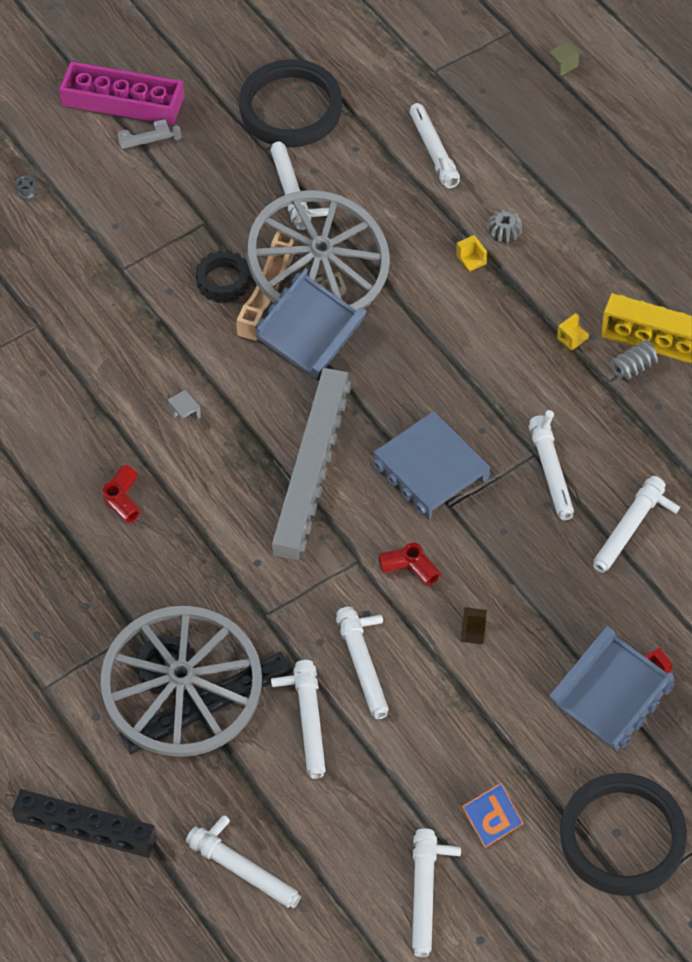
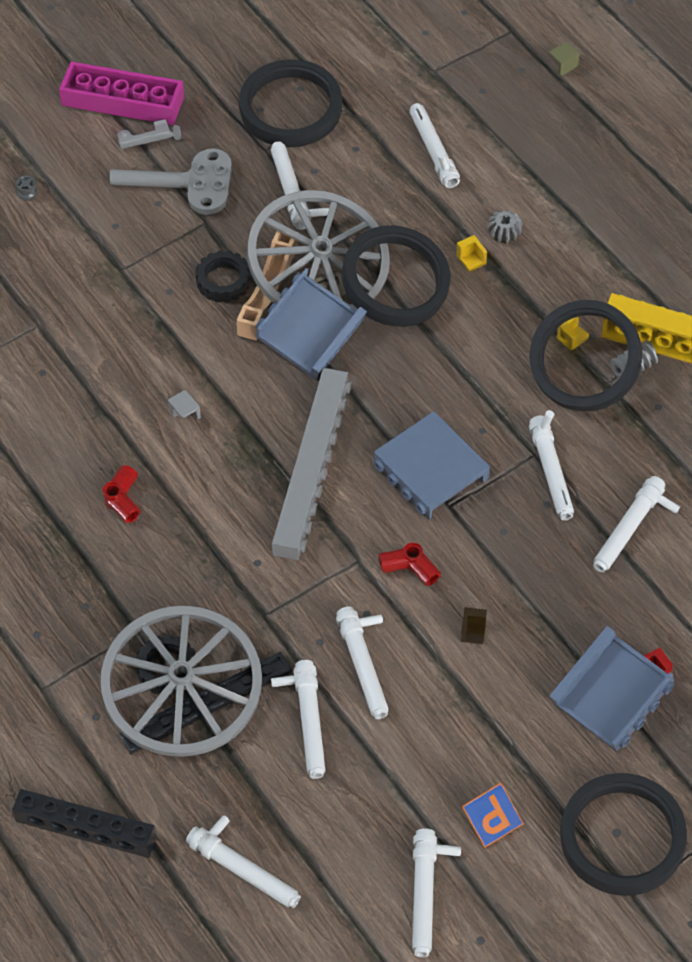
none -> light grey piece [110,148,232,215]
none -> black tyre [342,225,451,327]
none -> black tyre [529,300,642,412]

